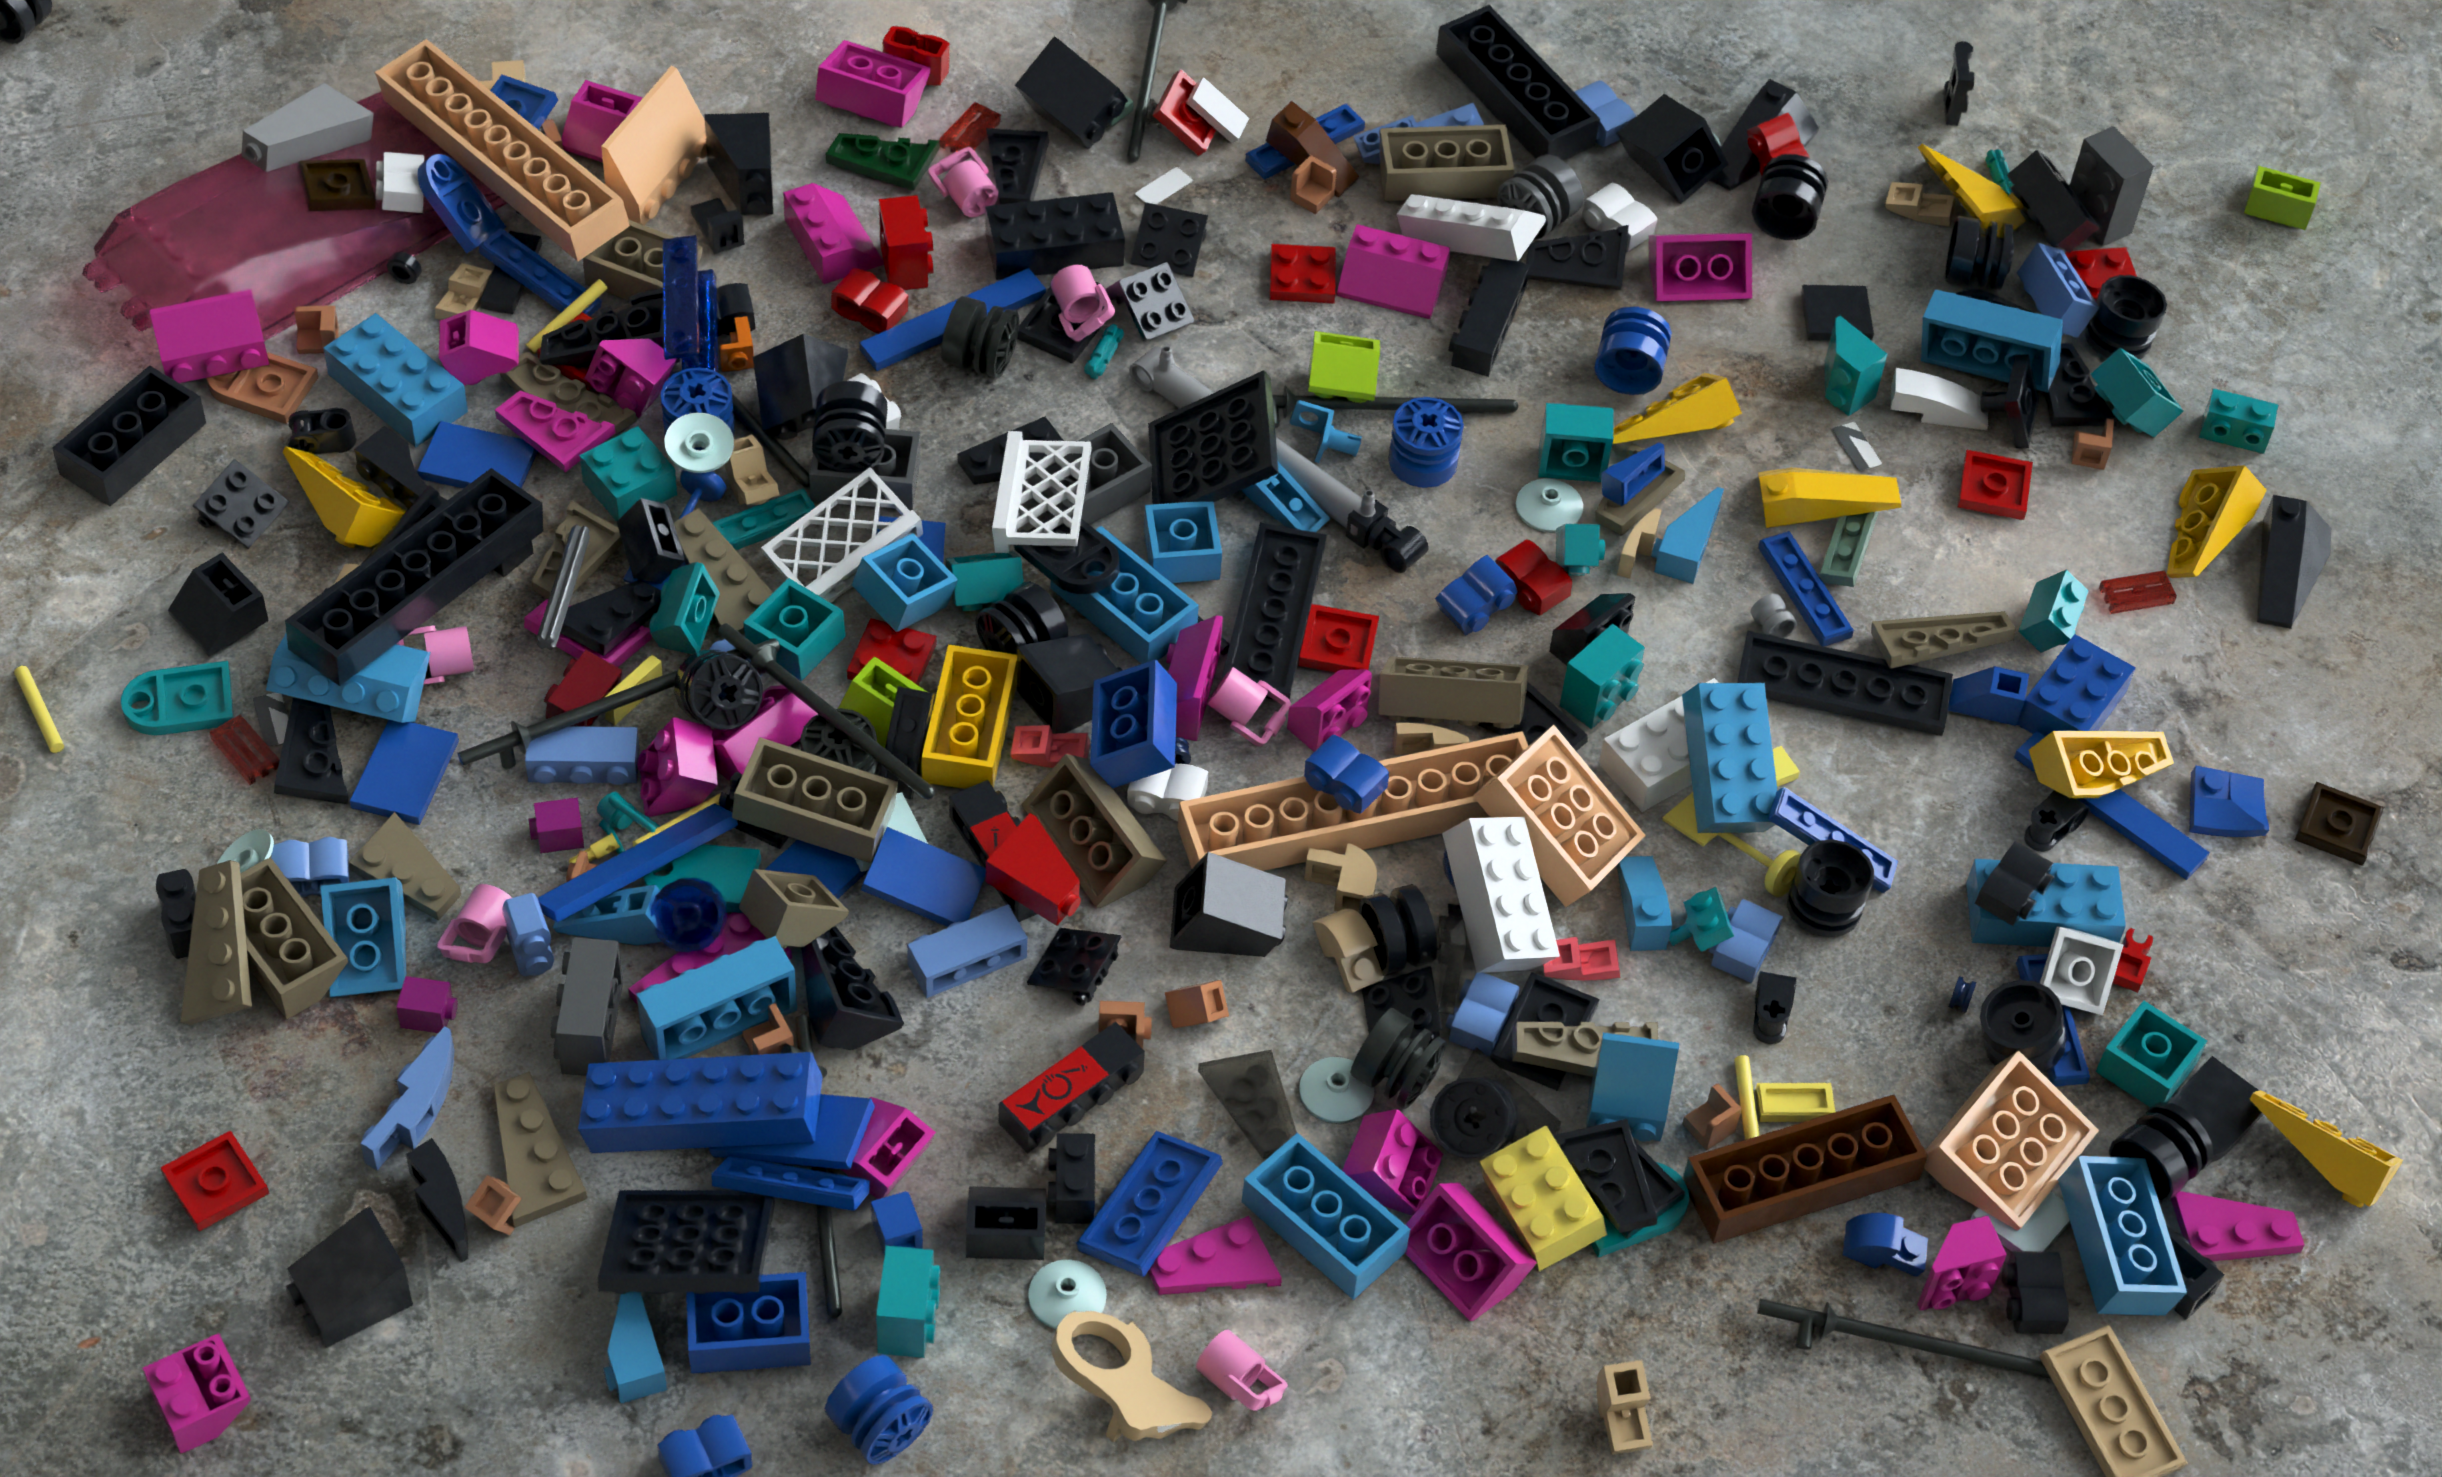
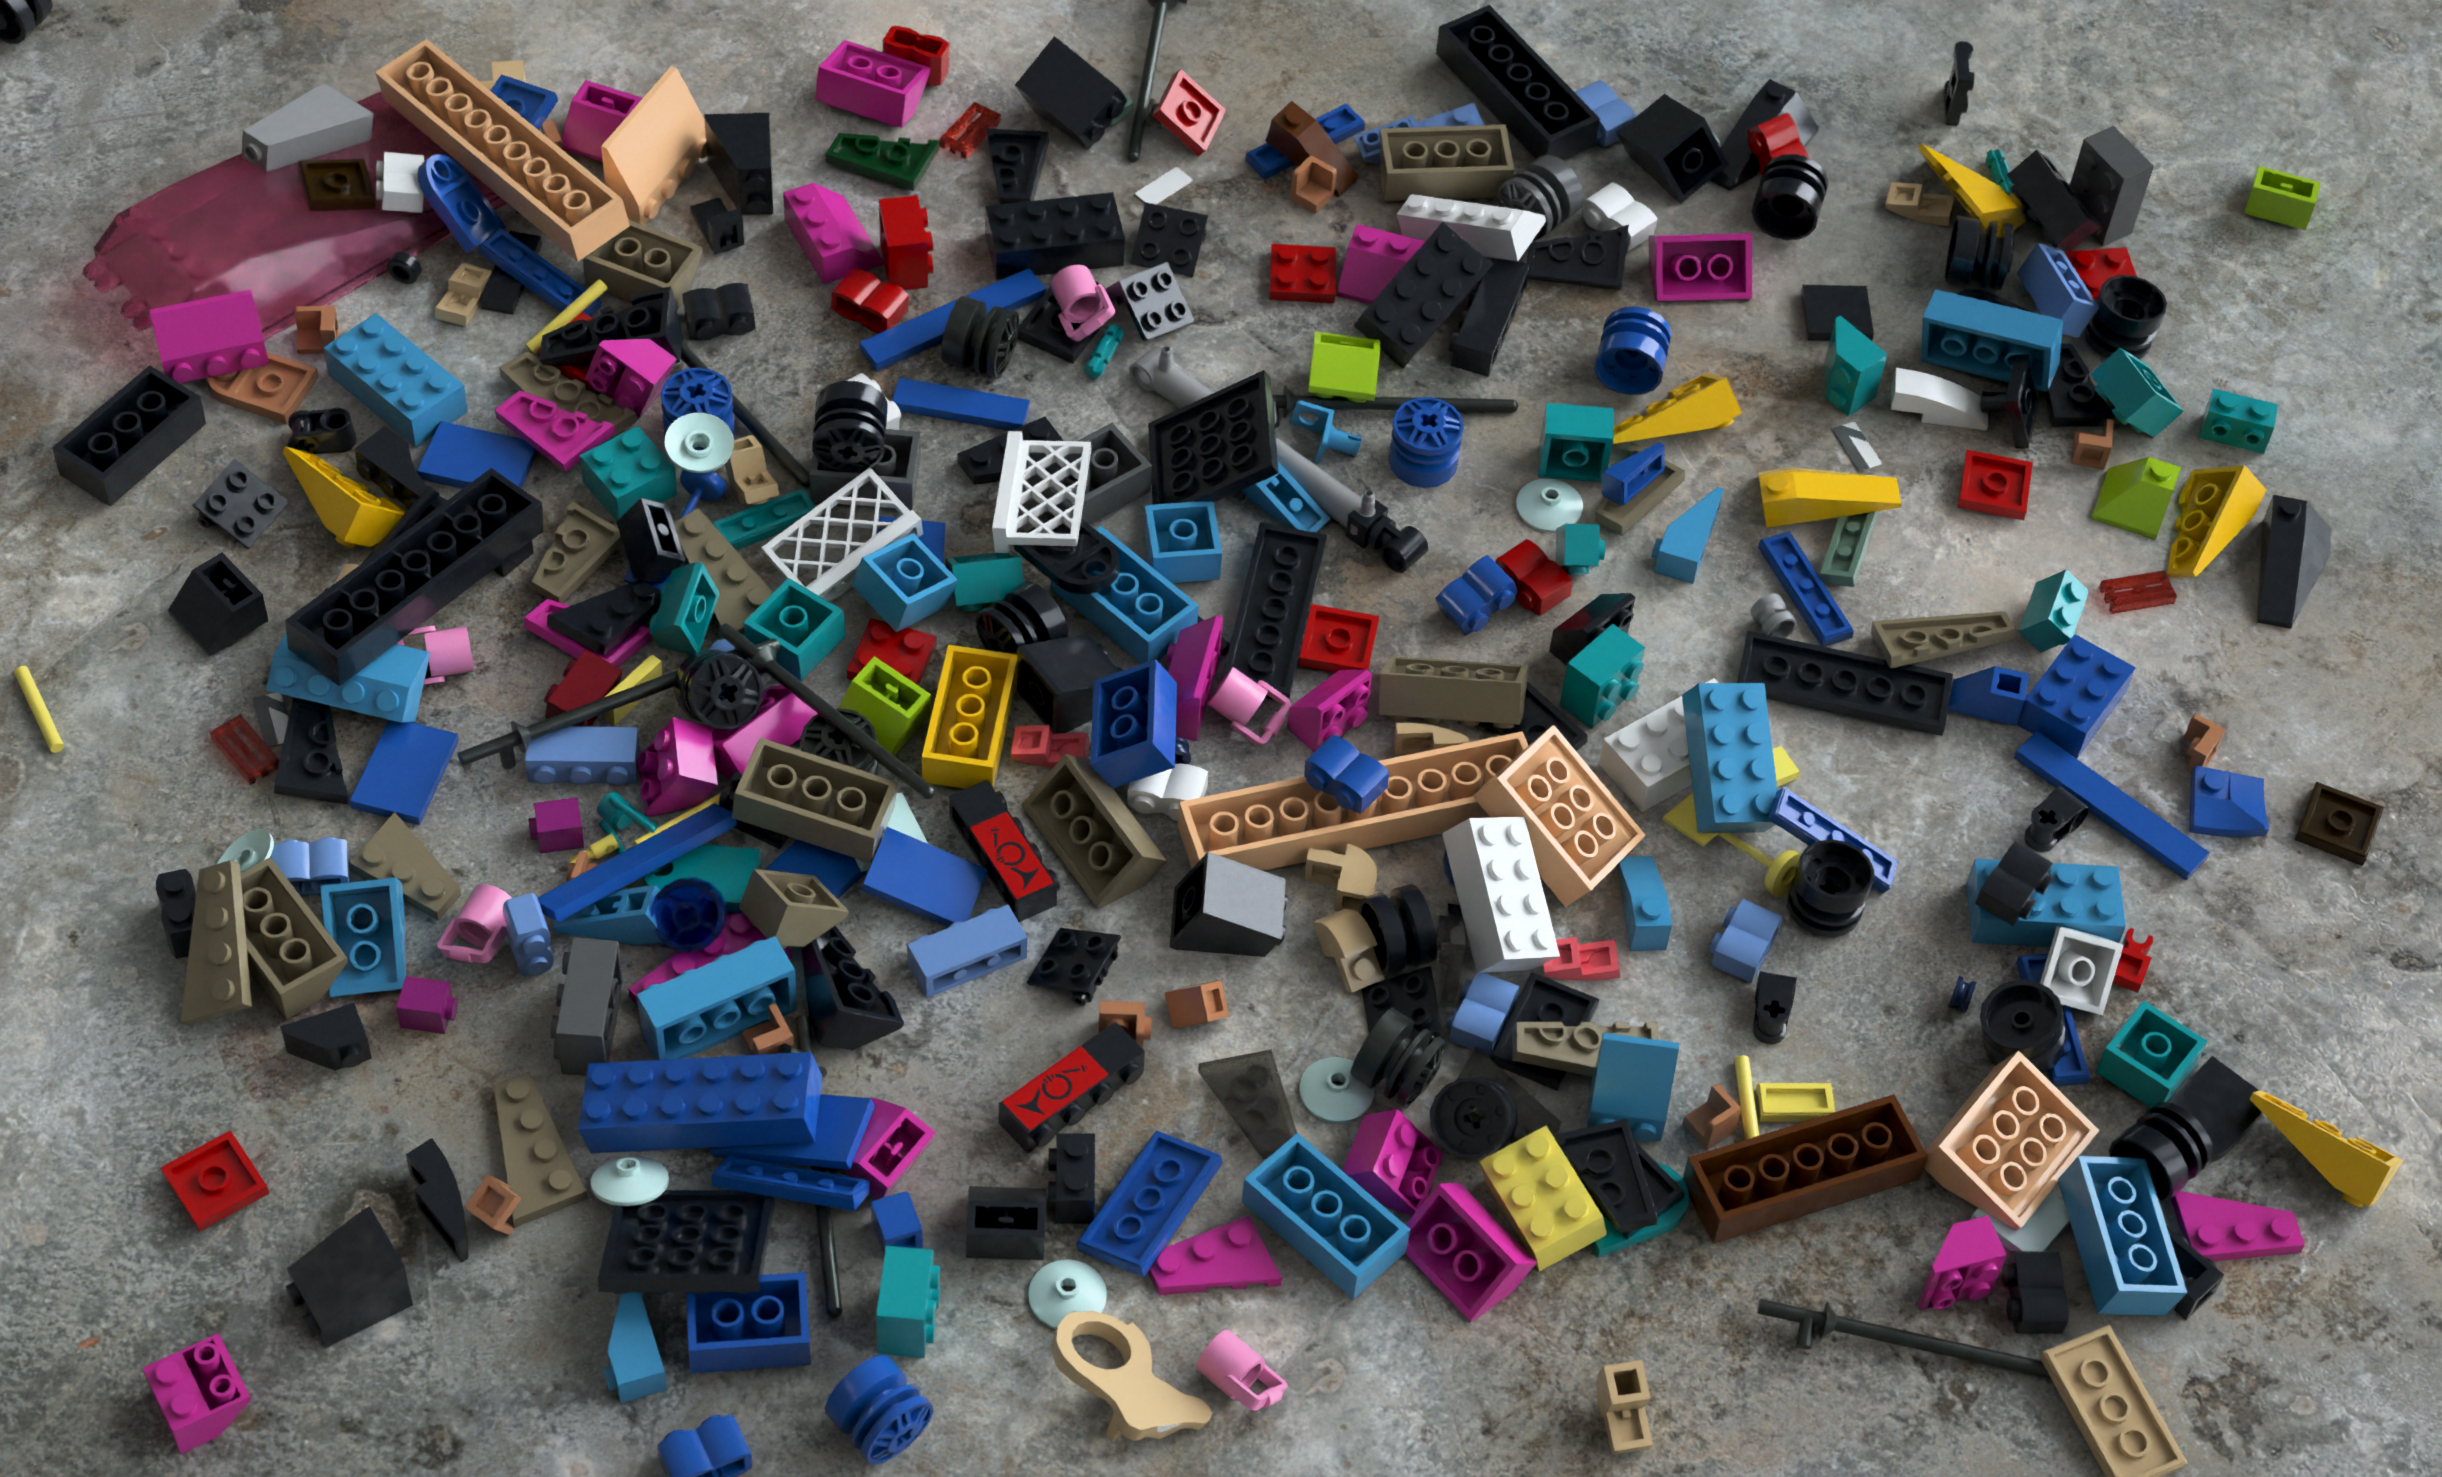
teal tile [121,661,235,735] -> none
medium blue slope [360,1026,454,1170] -> none
dark pink slope [439,309,519,386] -> none
dark grey axle [537,525,590,650] -> none
clear blue fence [663,235,718,373] -> none
orange bracket [719,316,754,372] -> none
black slope [753,334,848,440] -> none
black tile [879,686,935,799] -> none
bright pink piece [928,147,998,217] -> none
red slope [986,813,1081,926] -> none
white tile [1186,77,1249,143] -> none
tan slope [1617,508,1662,578] -> none
teal plate [1669,887,1734,952] -> none
blue brick [1843,1213,1928,1277] -> none
yellow wedge [2028,731,2174,798] -> none
none -> black slope [280,1003,372,1071]
none -> light aqua dish [591,1156,669,1206]
none -> blue tile [892,378,1030,430]
none -> black brick [1354,222,1493,369]
none -> lime slope [2091,457,2181,540]
none -> nougat bracket [2184,714,2226,773]

